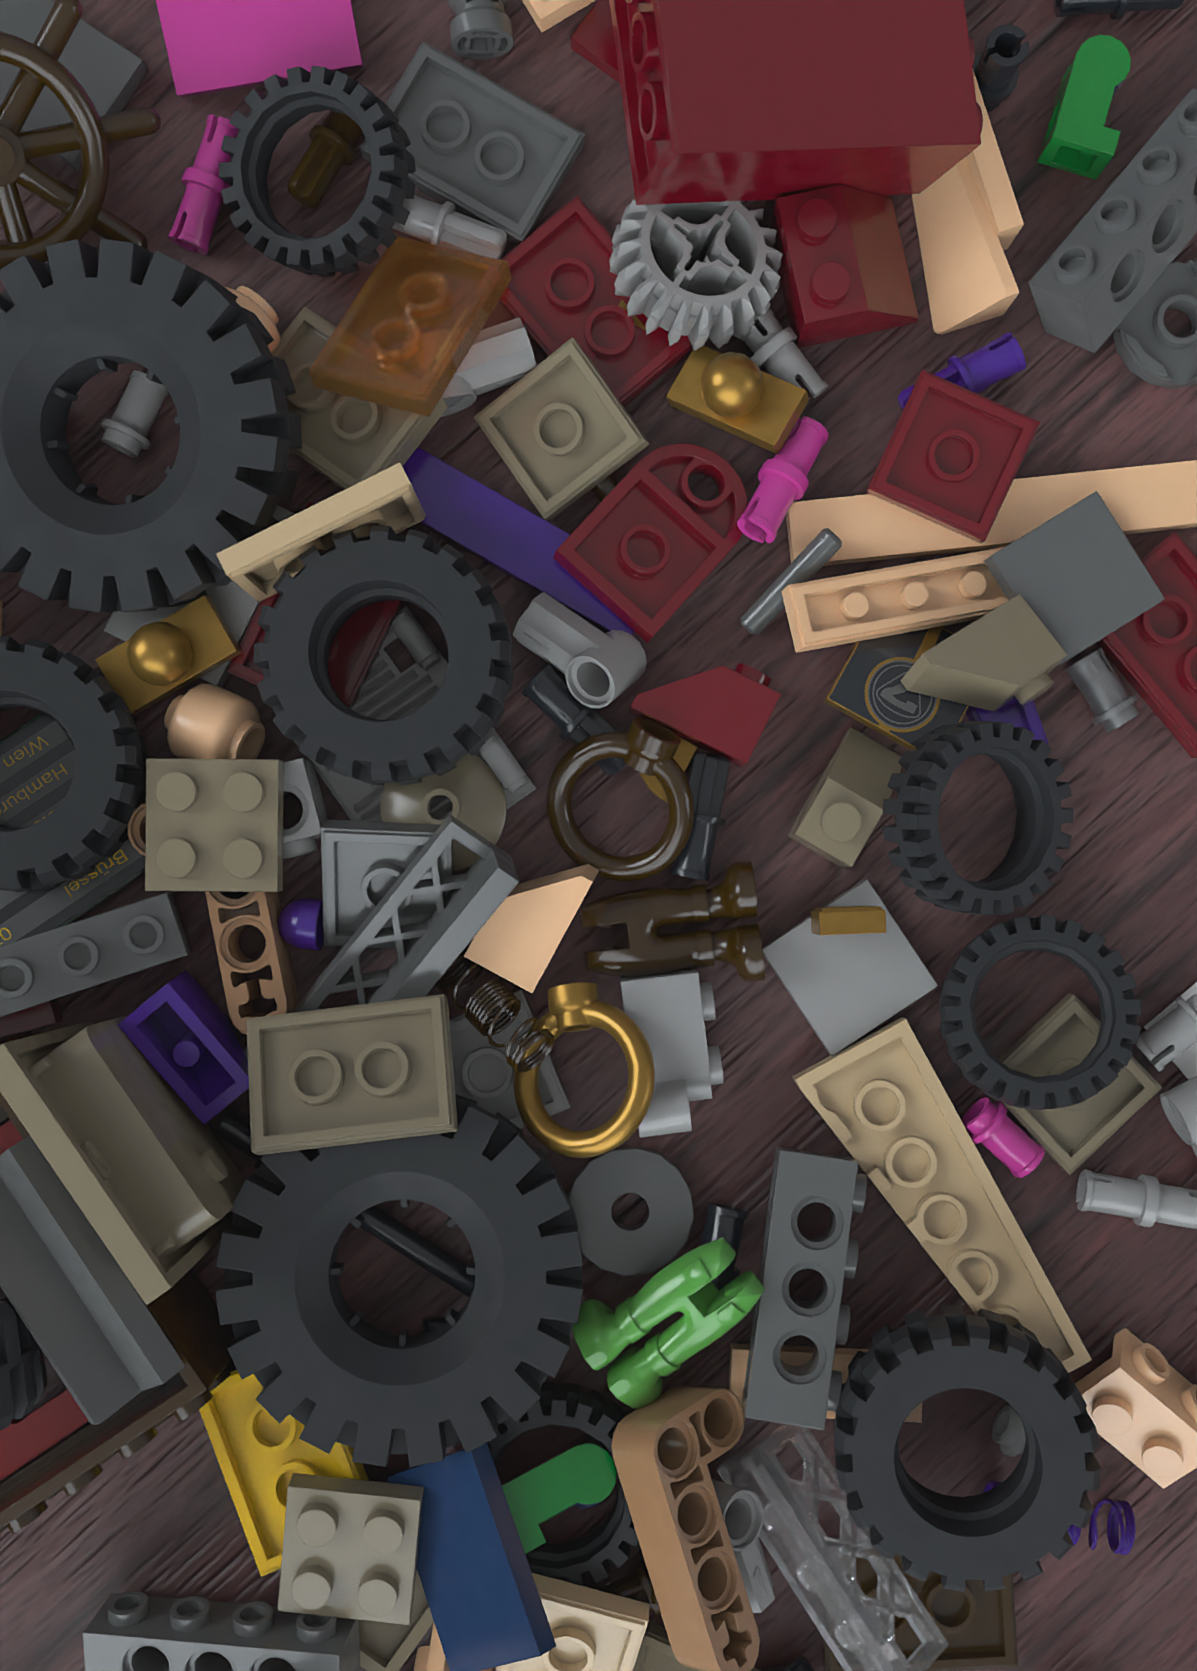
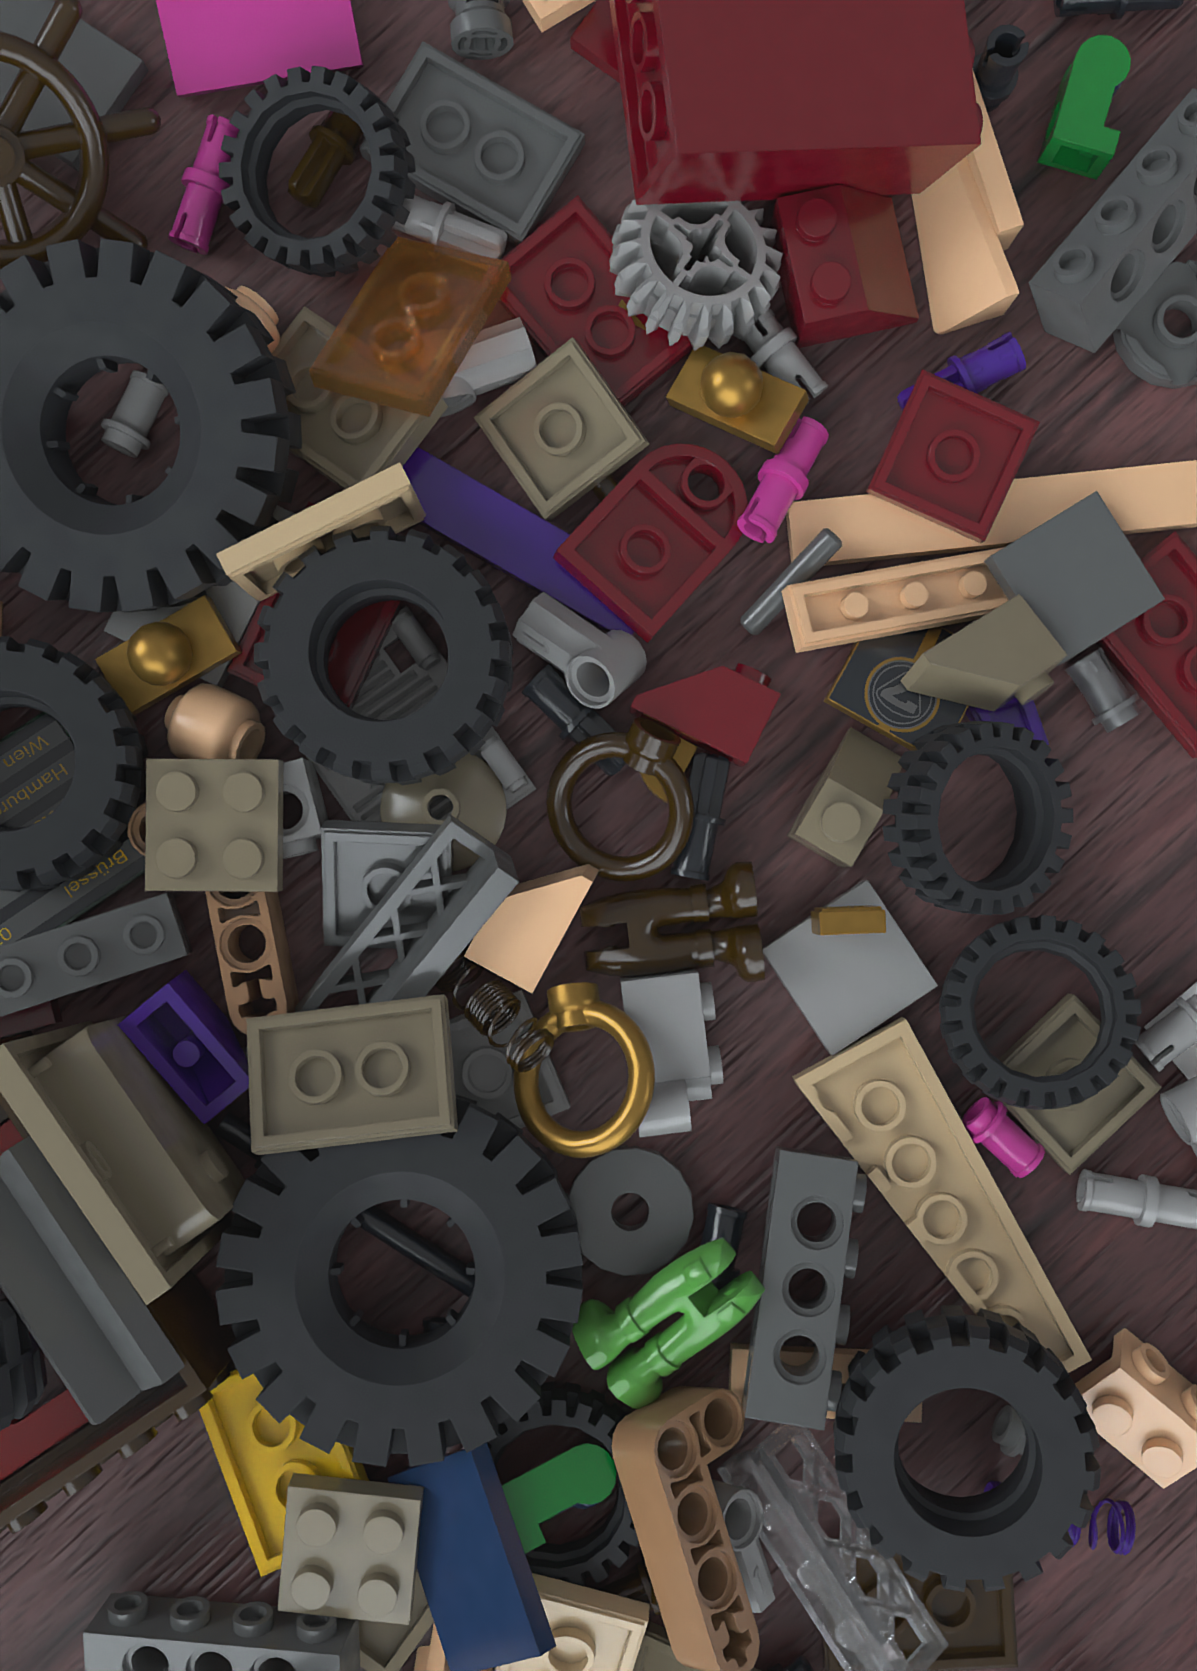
dark purple hinge [277,898,324,951] -> none

